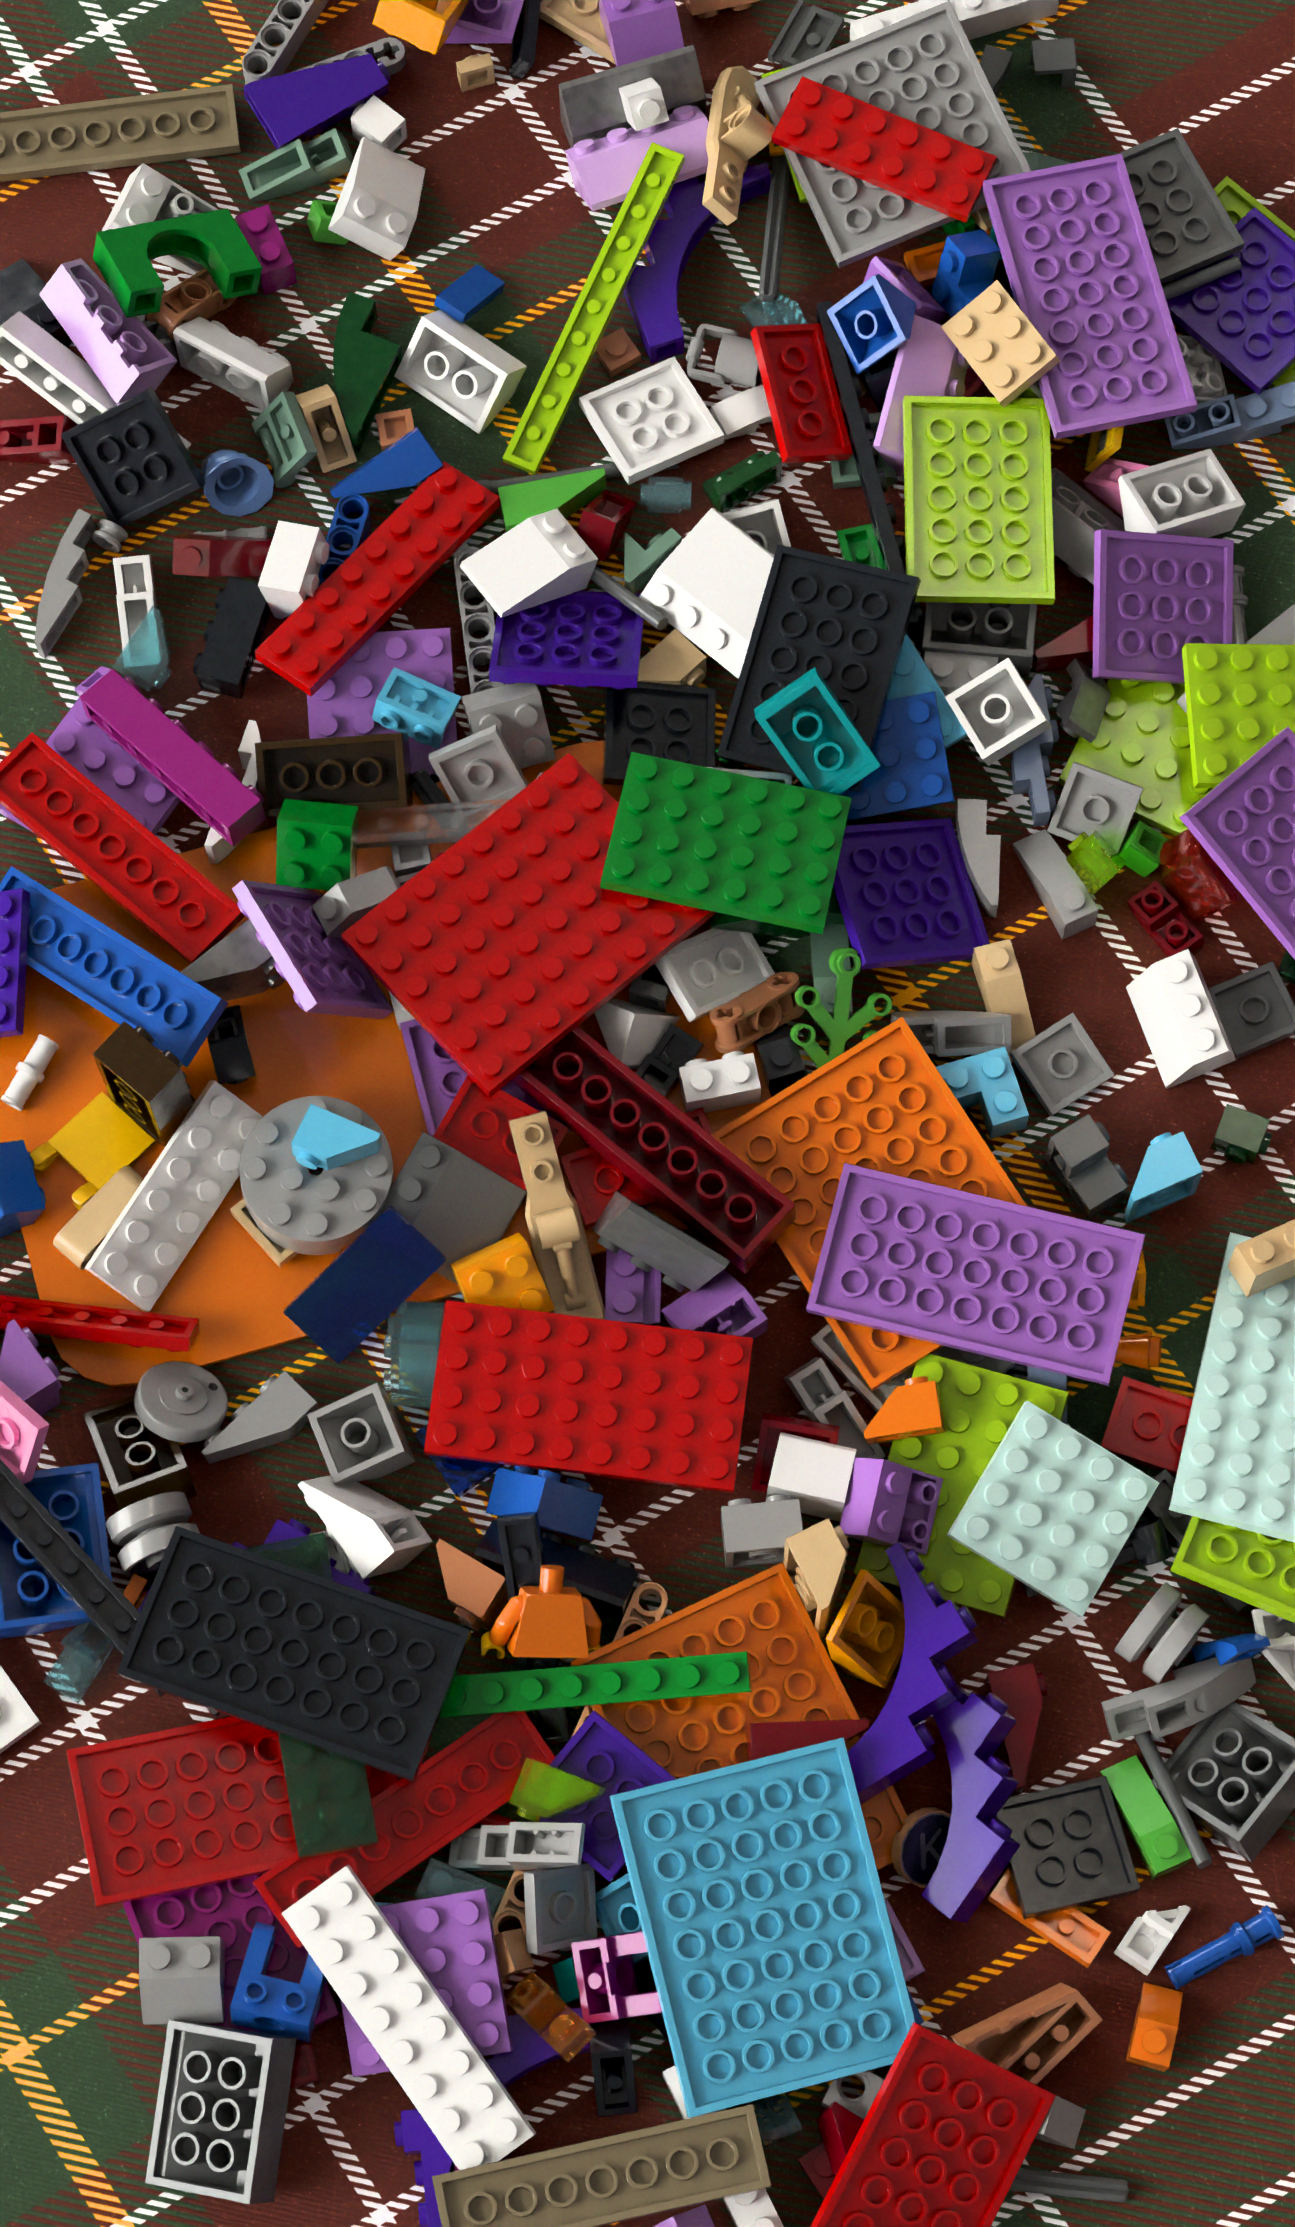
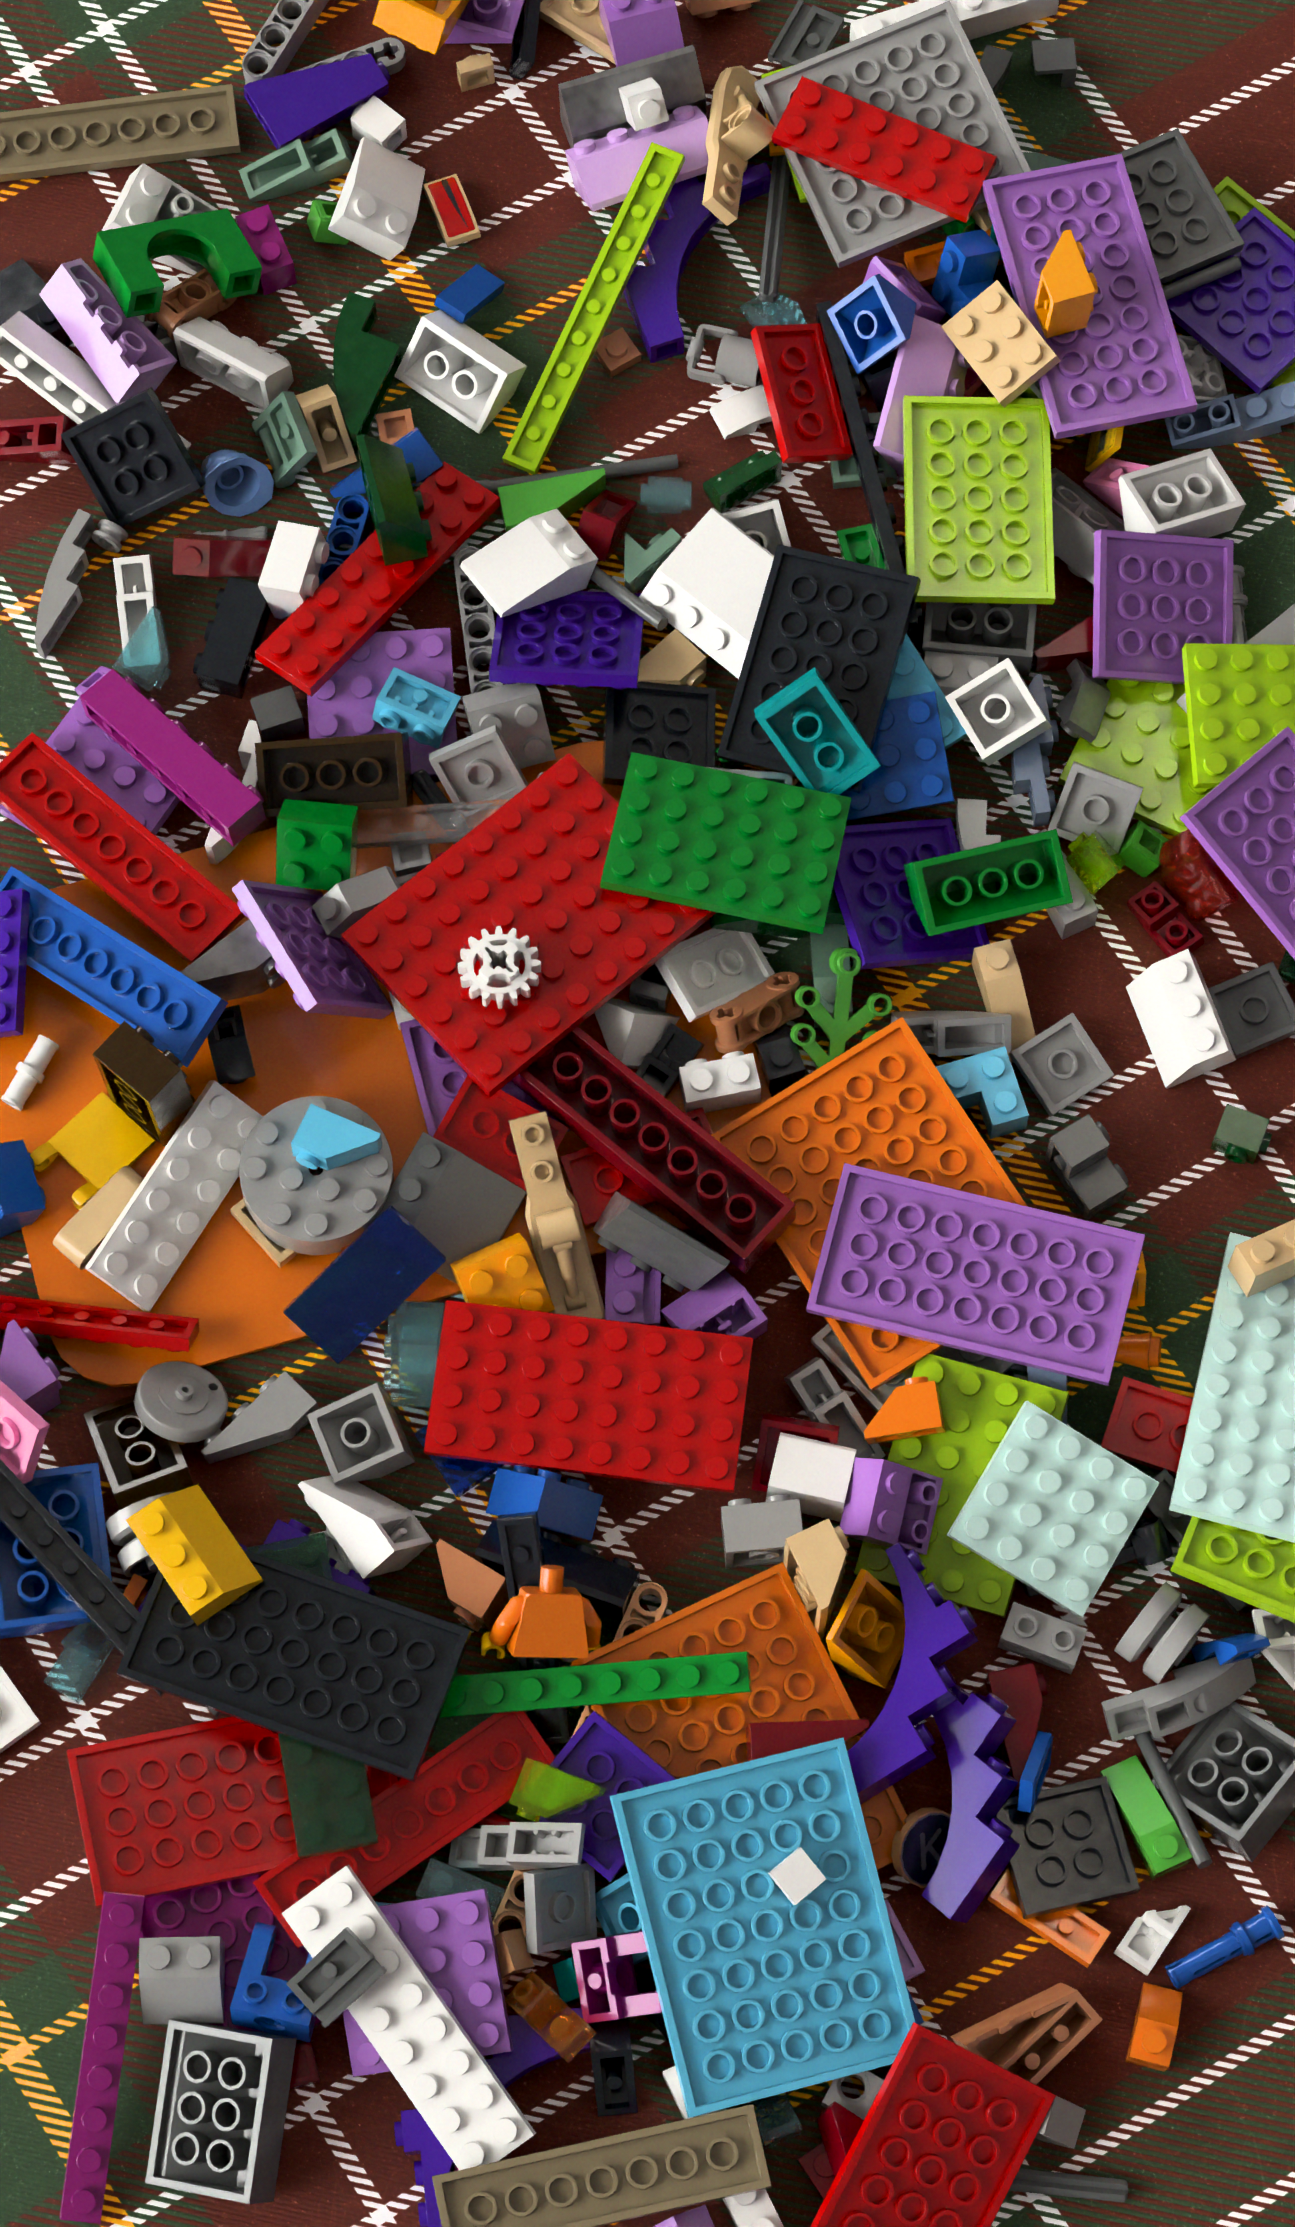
white plate [579,356,724,485] -> none
medium azure slope [1123,1131,1203,1223] -> none
none -> magenta plate [59,1891,145,2224]
none -> yellow slope [126,1484,264,1626]
none -> dark grey panel [250,685,306,742]
none -> dark grey plate [286,1927,387,2028]
none -> dark green slope [356,434,432,566]
none -> slope [423,174,481,248]
none -> white gear [458,926,541,1009]
none -> white tile [768,1847,826,1905]
none -> green slope [904,829,1073,936]
none -> light grey brick [998,1602,1088,1674]
none -> blue tile [1017,1731,1053,1813]
none -> light orange slope [1034,229,1098,339]

